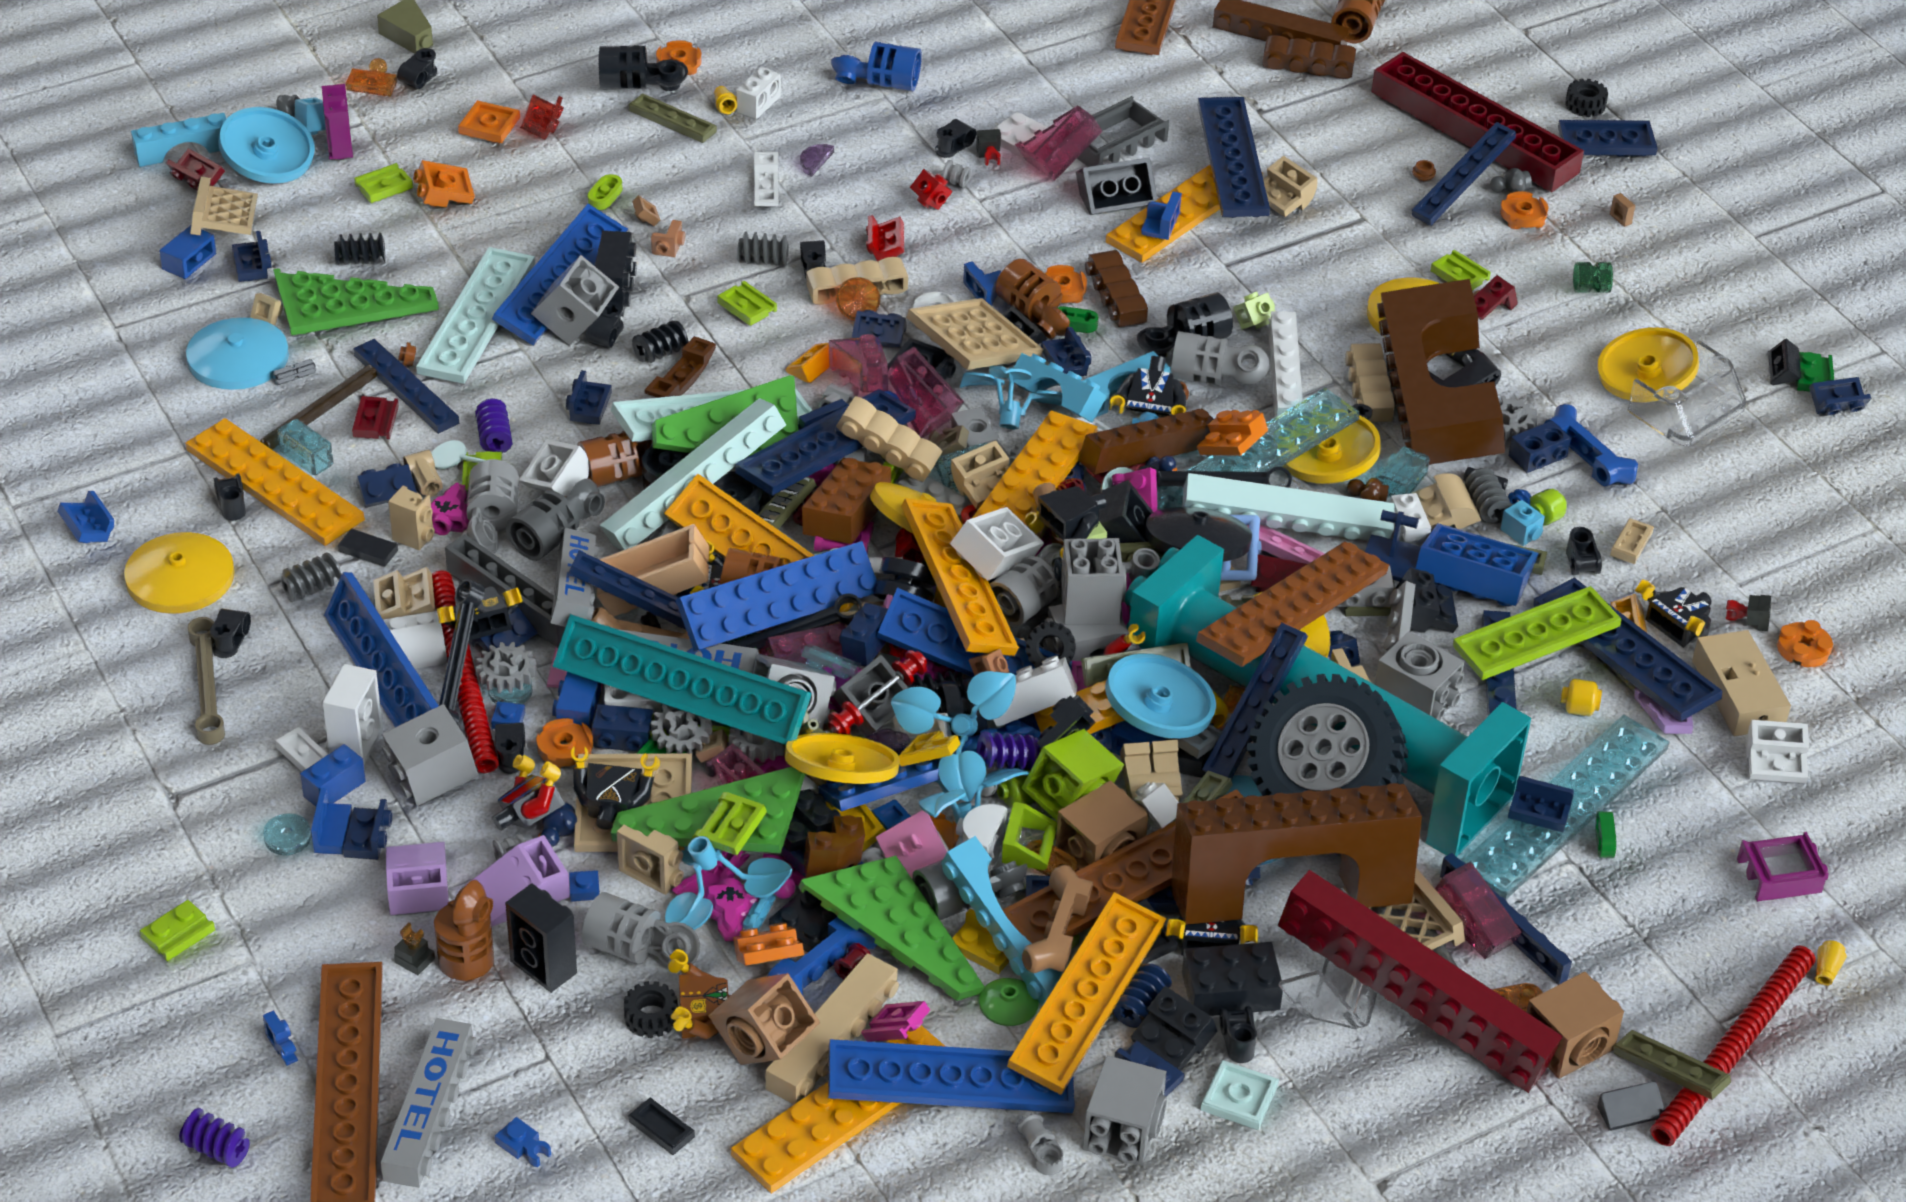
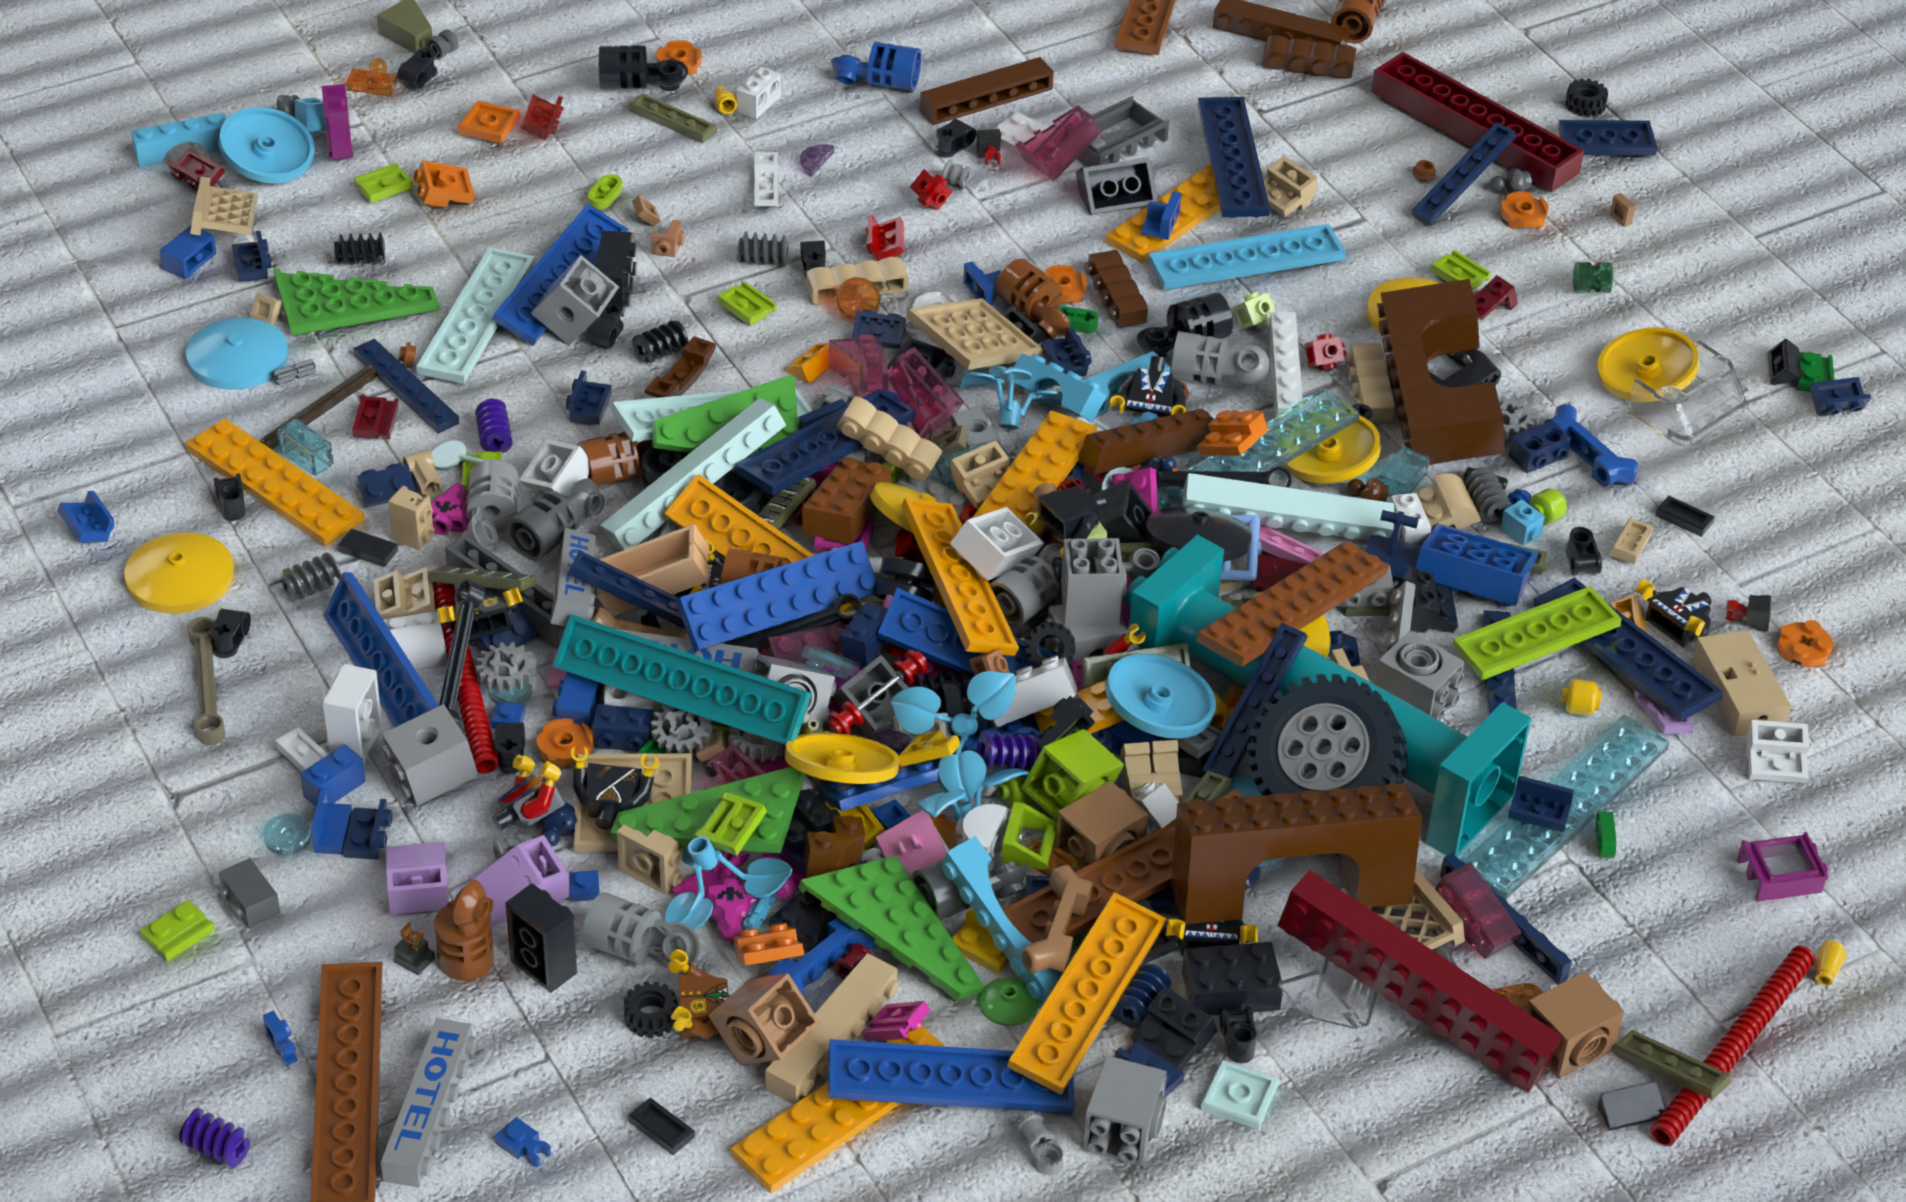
none -> dark grey brick [217,858,280,929]
none -> dark grey wheel [426,29,459,59]
none -> olive tile [429,566,536,591]
none -> reddish brown brick [920,57,1054,125]
none -> medium azure plate [1148,224,1346,290]
none -> brick [1305,333,1346,370]
none -> black tile [1655,495,1715,537]

